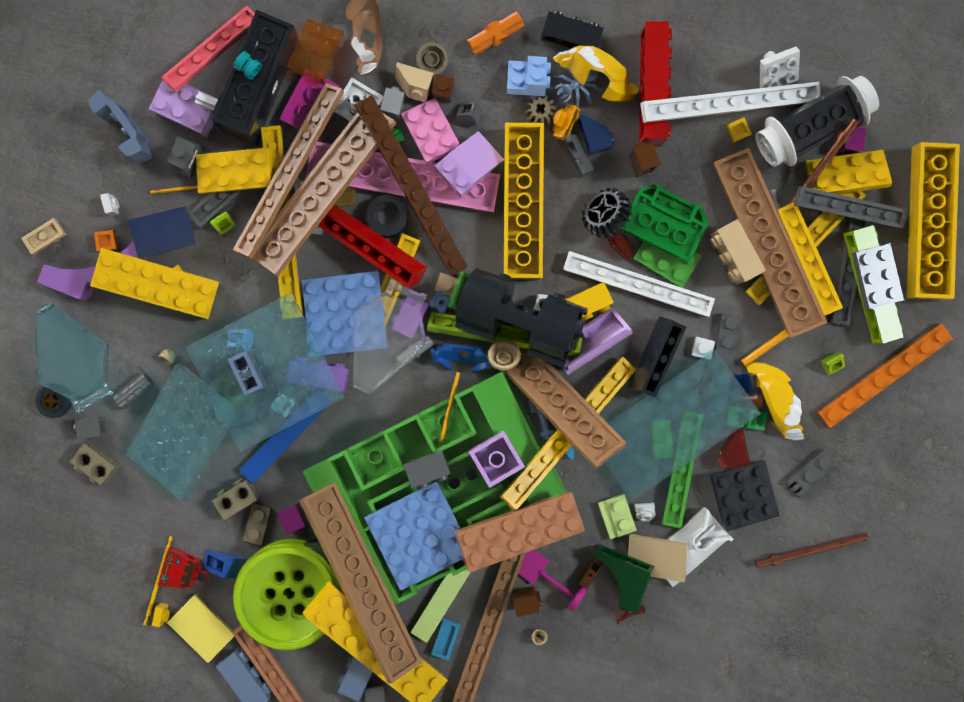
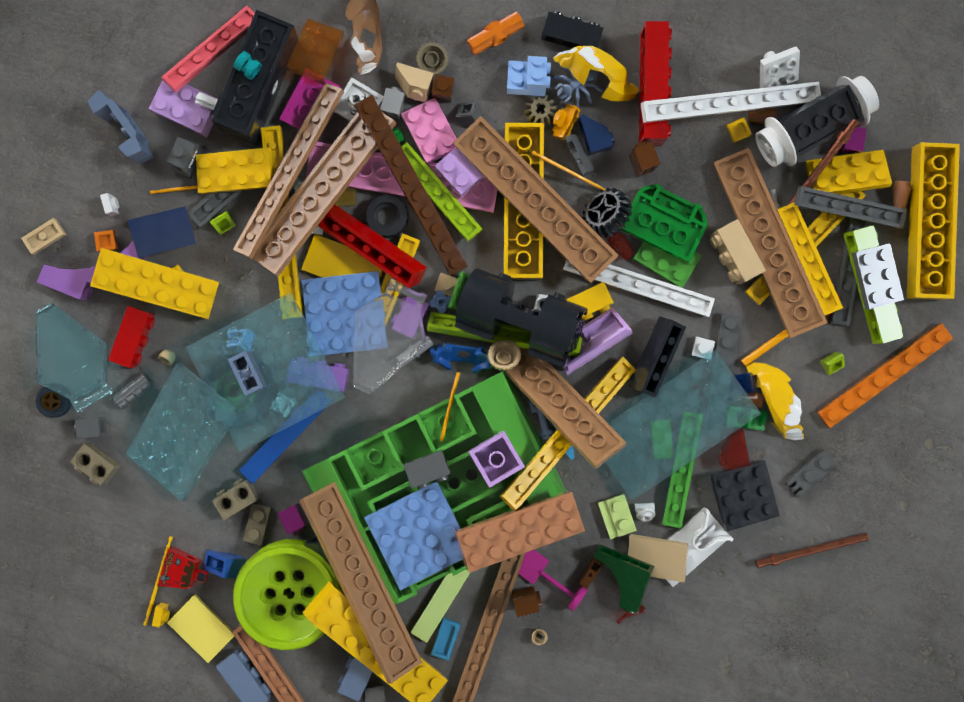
none -> red brick [108,306,155,368]
none -> yellow tile [301,234,383,278]
none -> lime tile [402,142,483,242]
none -> medium nougat plate [453,116,619,283]
none -> light orange piece [531,151,606,191]
none -> reddish brown cone [748,108,776,125]
none -> nougat cone [892,181,912,209]

